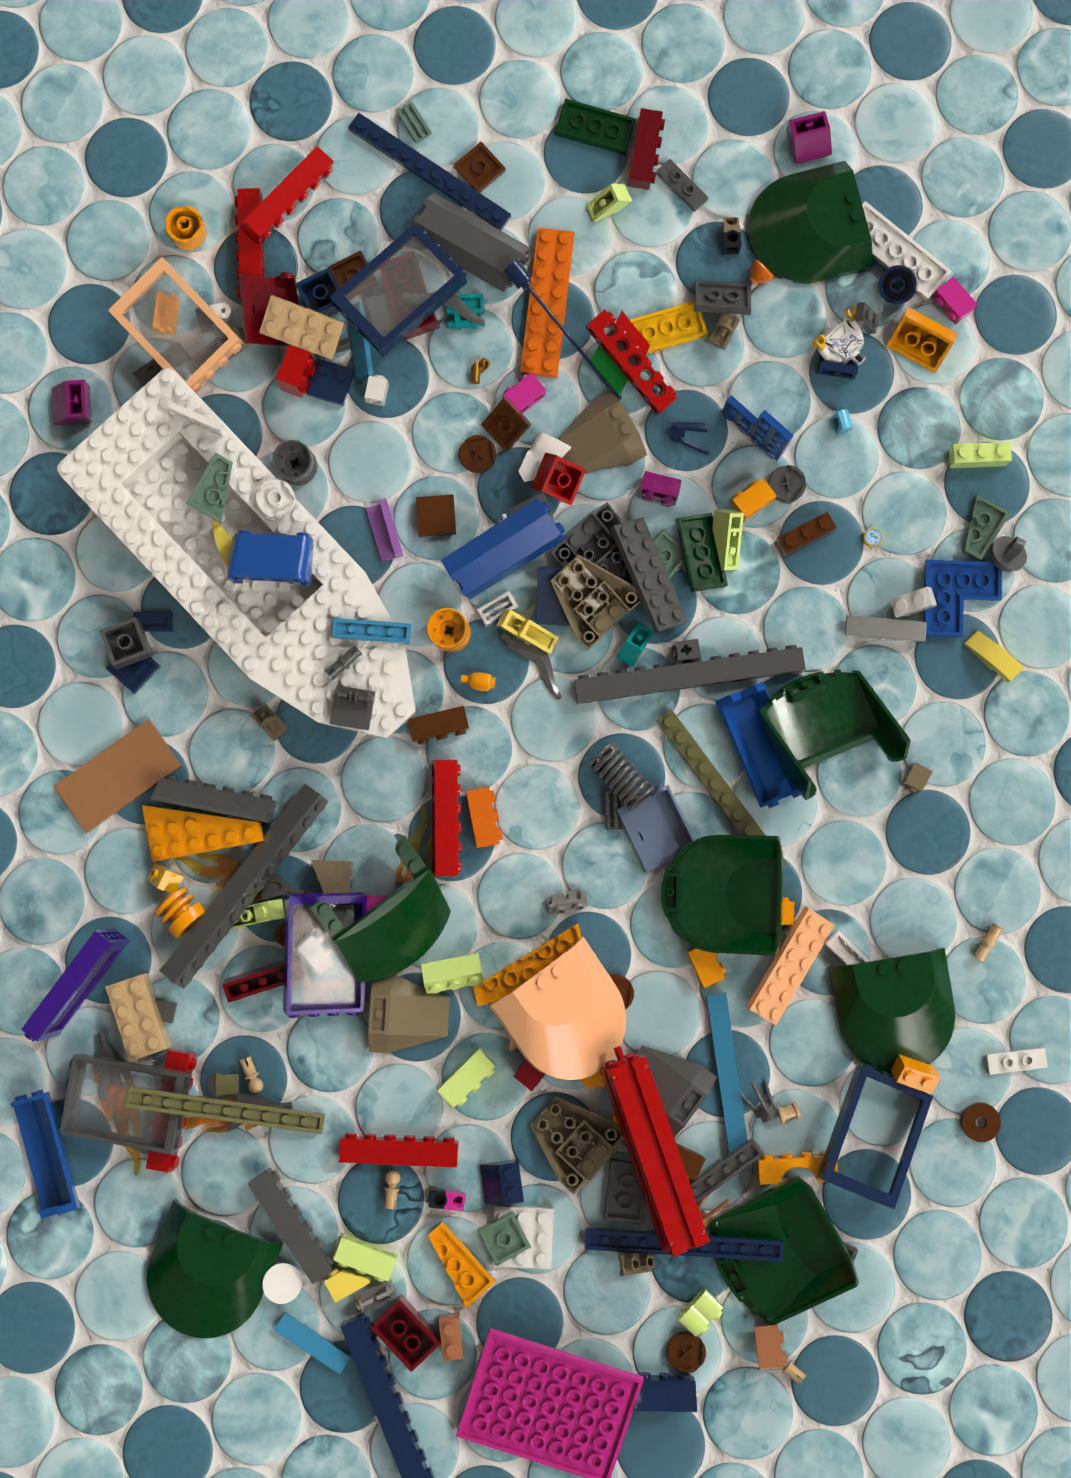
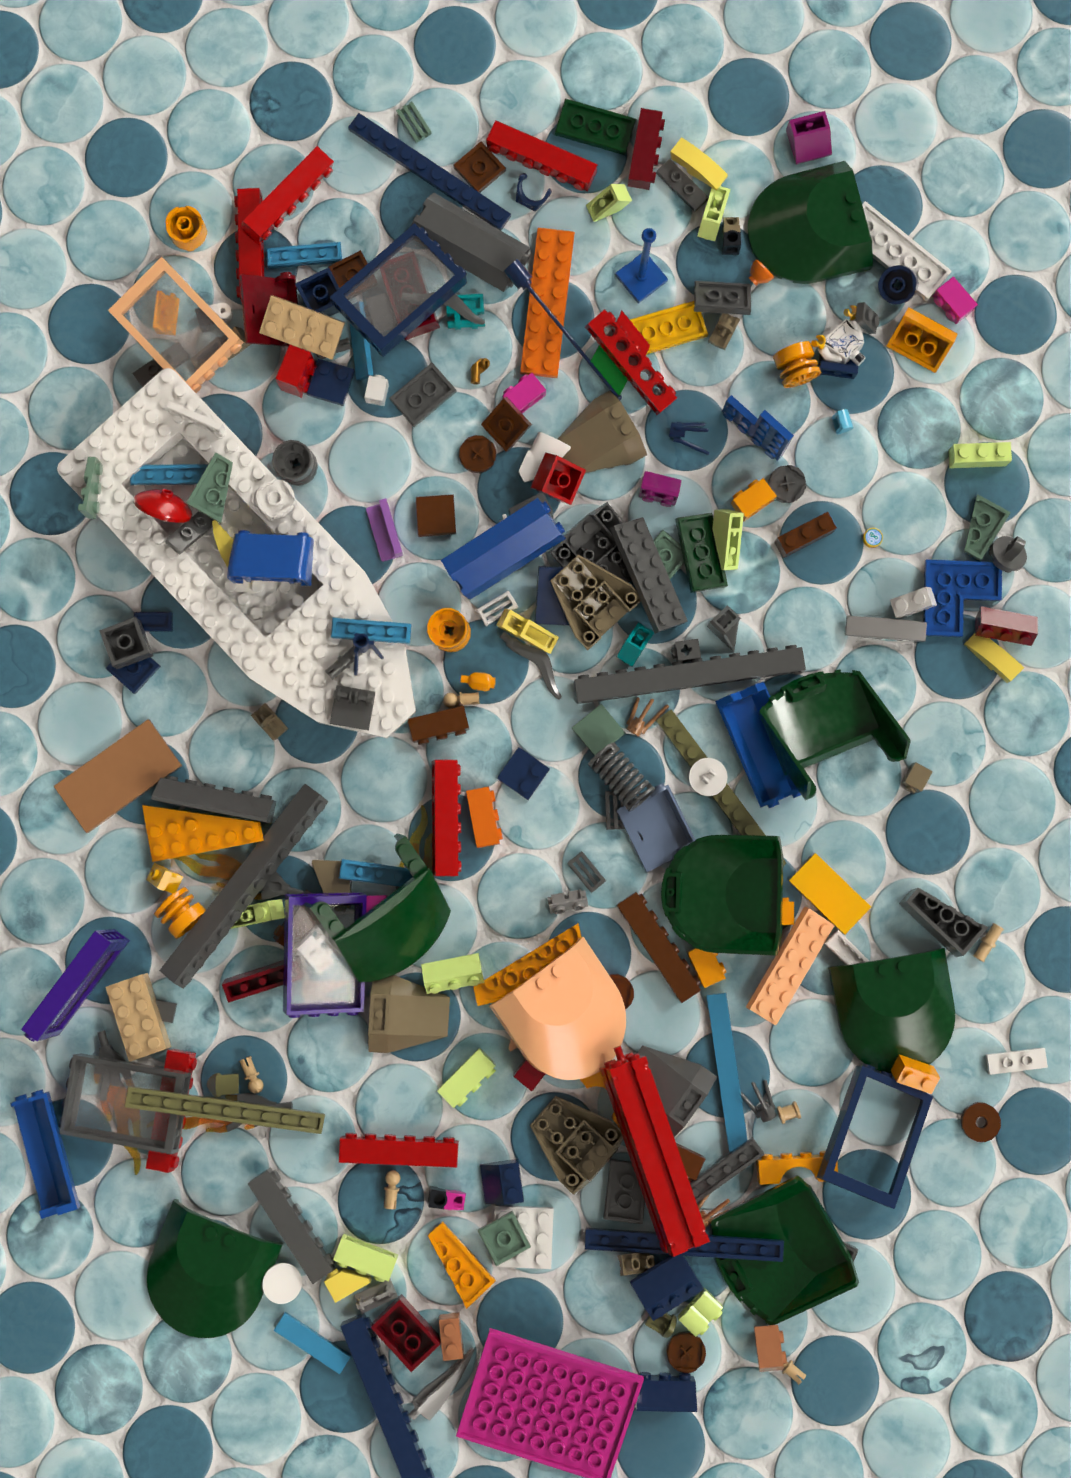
magenta slope [52,380,92,425] -> none
none -> sand green wing [78,457,103,519]
none -> dark azure tile [130,464,208,485]
none -> red dish [133,489,192,523]
none -> dark grey plate [165,511,214,555]
none -> dark azure tile [266,242,342,269]
none -> dark azure tile [339,859,413,887]
none -> dark blue plant [353,633,384,676]
none -> dark grey tile [389,363,457,427]
none -> light grey piece [408,1348,474,1420]
none -> tan pin [443,692,480,708]
none -> red brick [486,120,598,192]
none -> dark blue plate [497,747,550,800]
none -> dark blue helmet [516,173,552,212]
none -> dark grey tile [567,851,606,893]
none -> sand green tile [572,704,625,756]
none -> blue tile [615,228,668,304]
none -> reddish brown brick [616,892,701,1003]
none -> medium nougat plant [626,697,669,737]
none -> dark blue slope [629,1254,704,1321]
none -> olive tile [645,1313,676,1338]
none -> light yellow slope [670,137,728,190]
none -> white piece [689,758,728,796]
none -> yellowish green slope [697,186,731,241]
none -> dark grey slope [707,605,741,652]
none -> light orange wheel [773,341,821,388]
none -> yellow tile [788,853,871,935]
none -> dark grey wedge [899,888,988,957]
none -> brick [975,606,1038,646]

